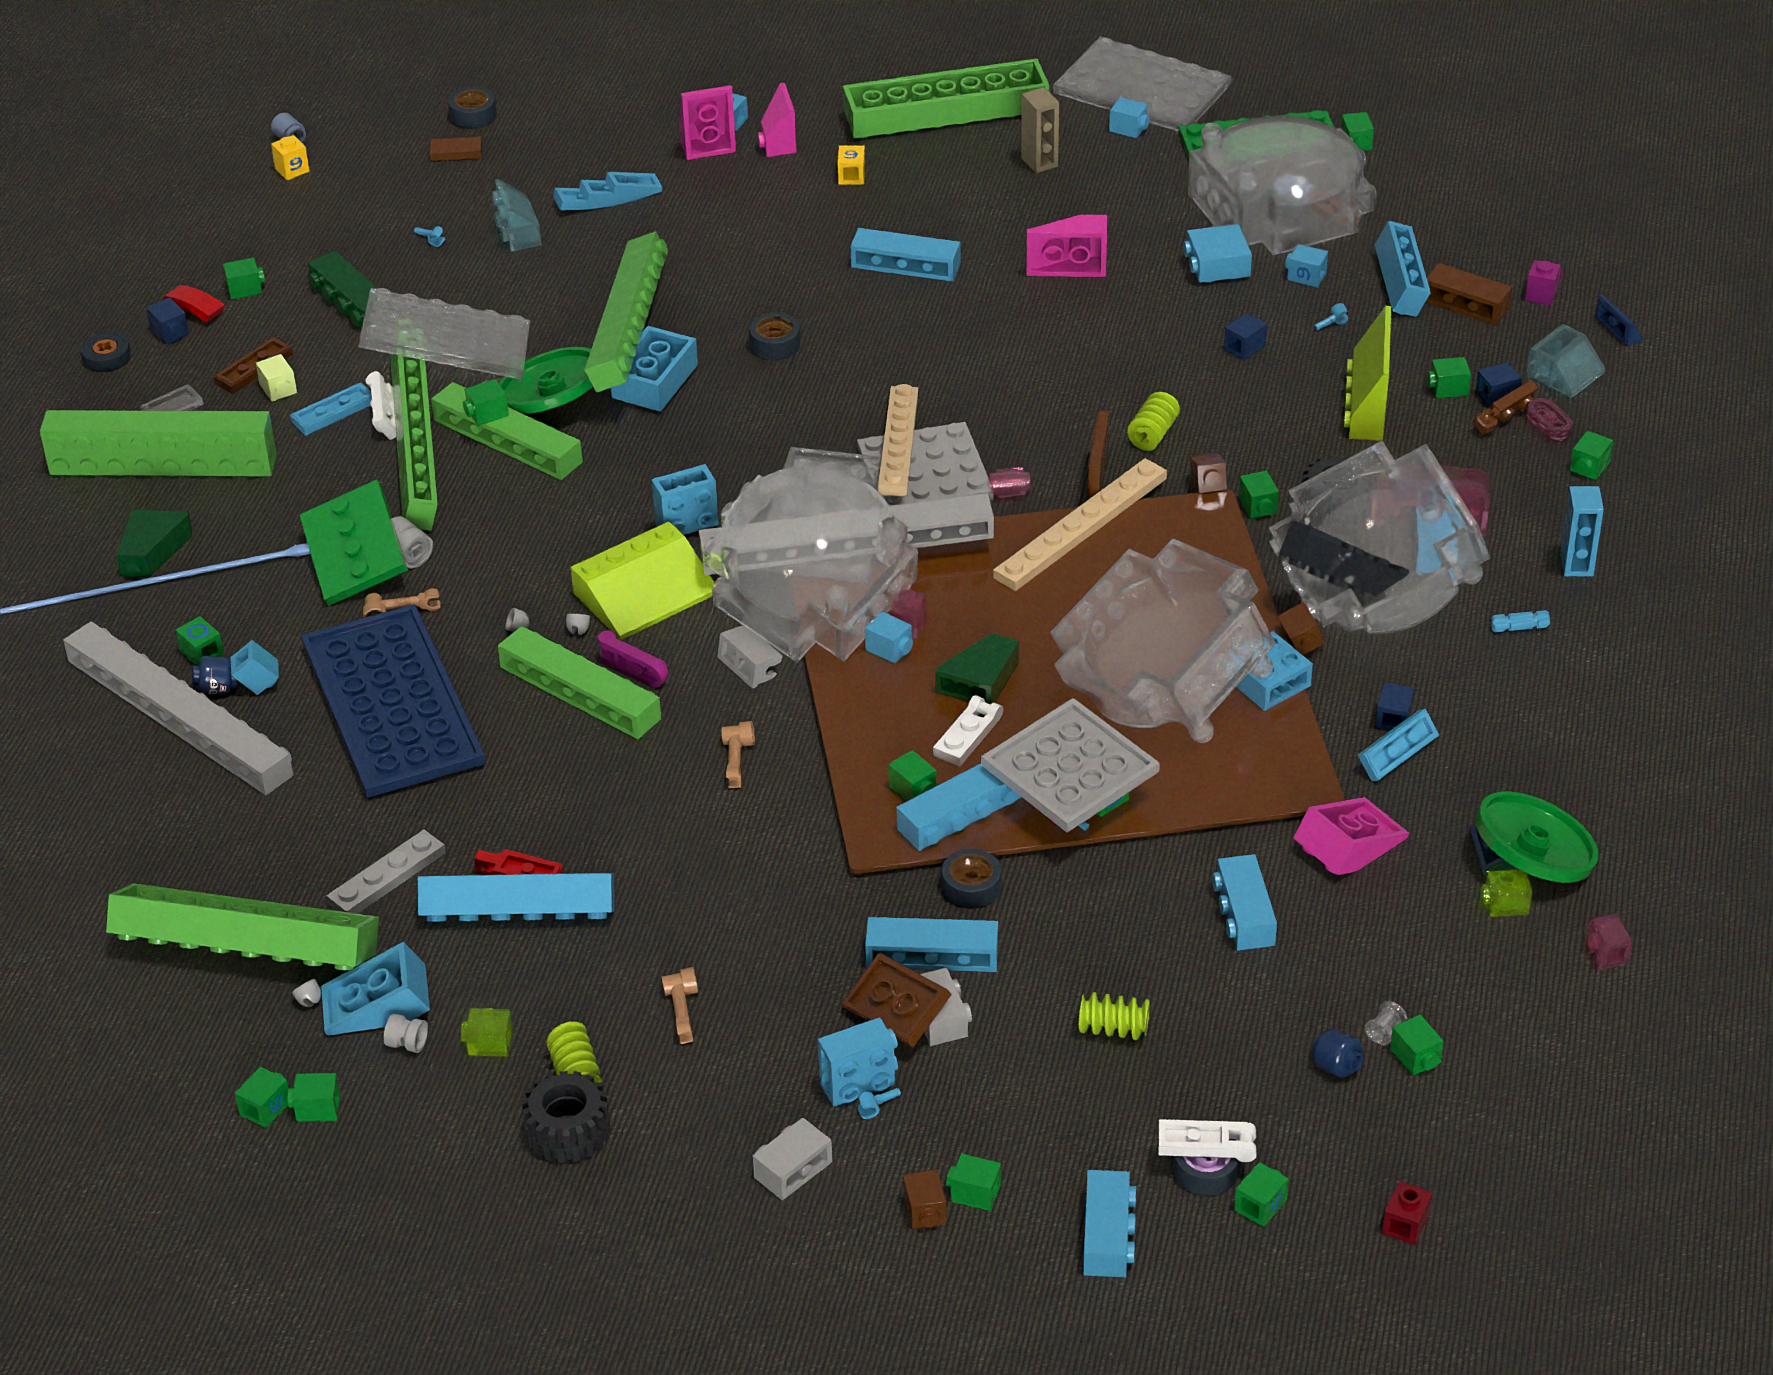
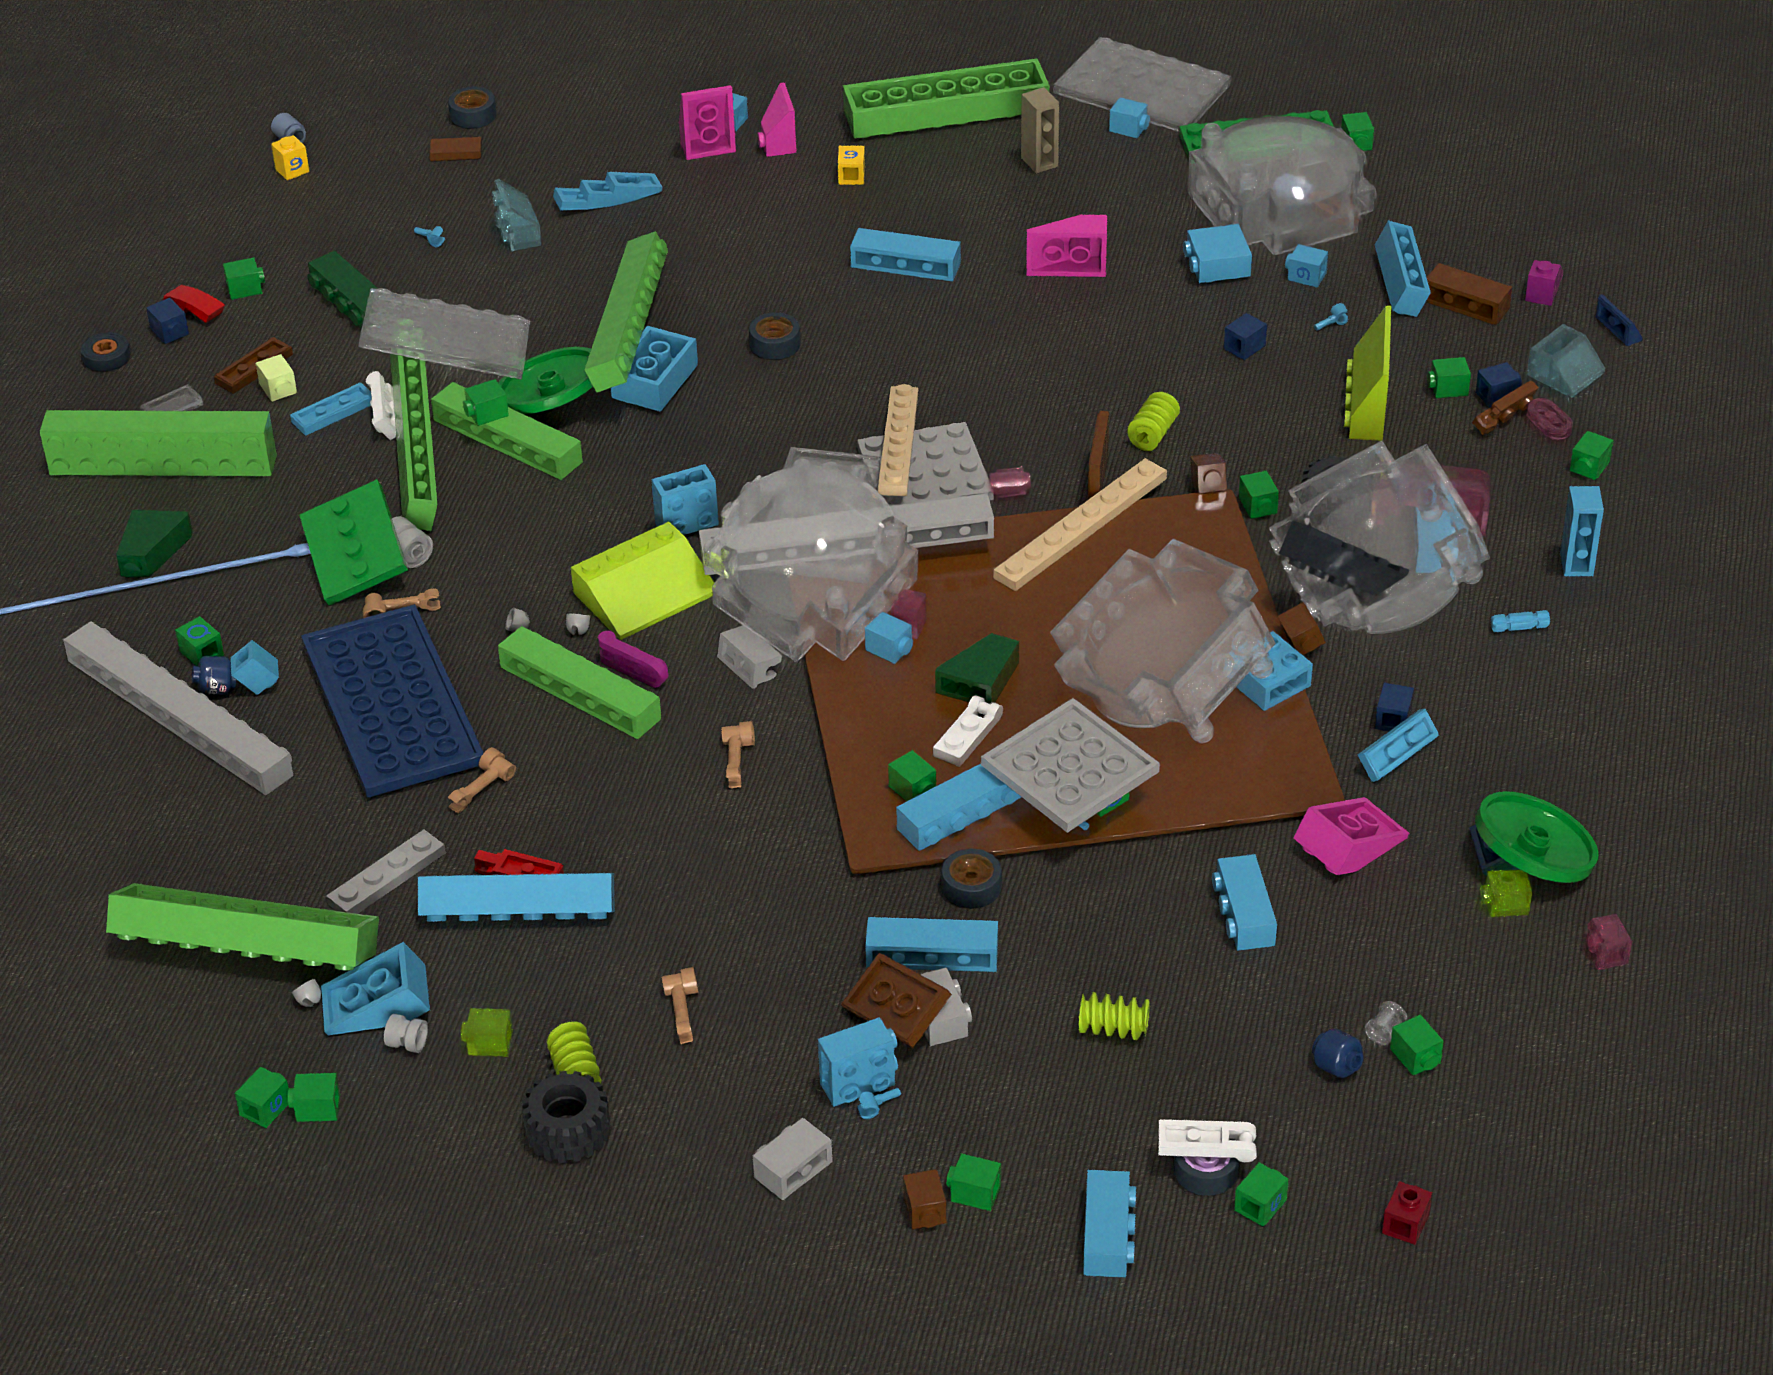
none -> medium nougat brick [448,747,516,813]

